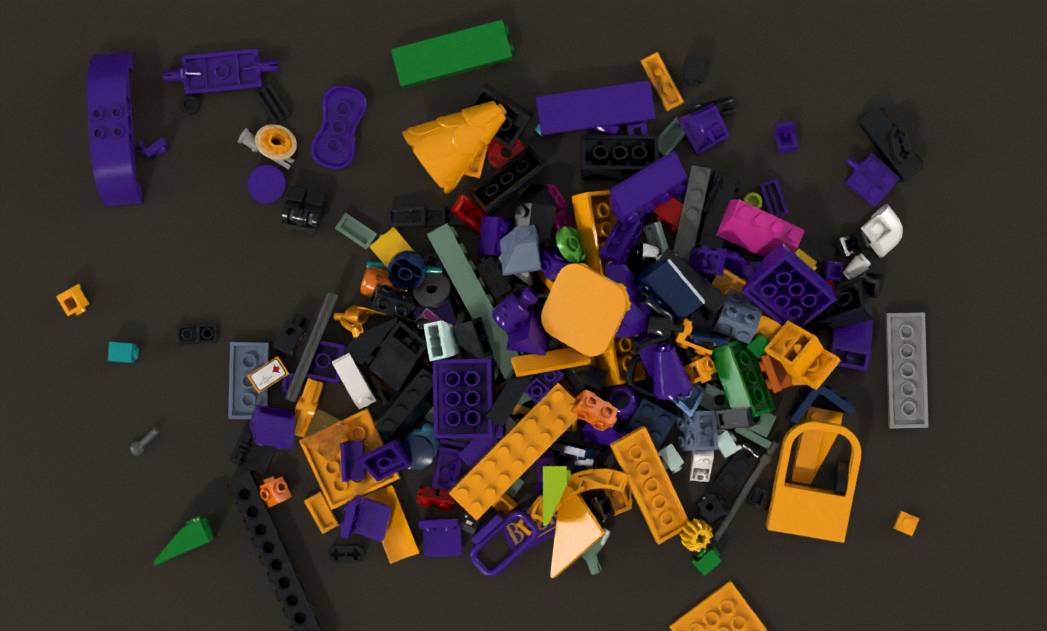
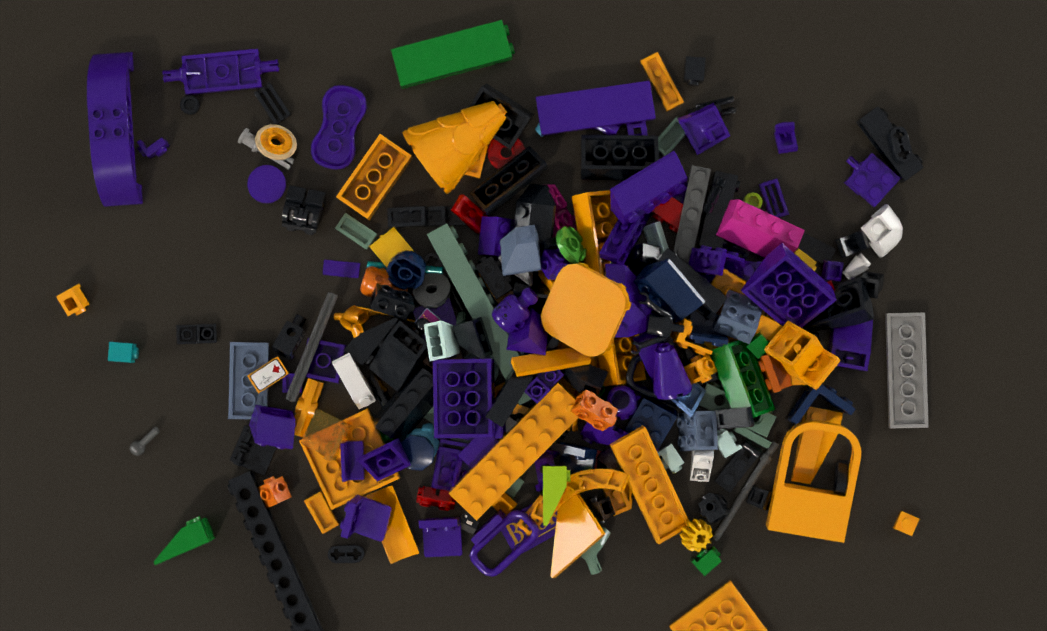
none -> dark purple sticker [323,260,360,278]
none -> light orange brick [336,134,413,221]

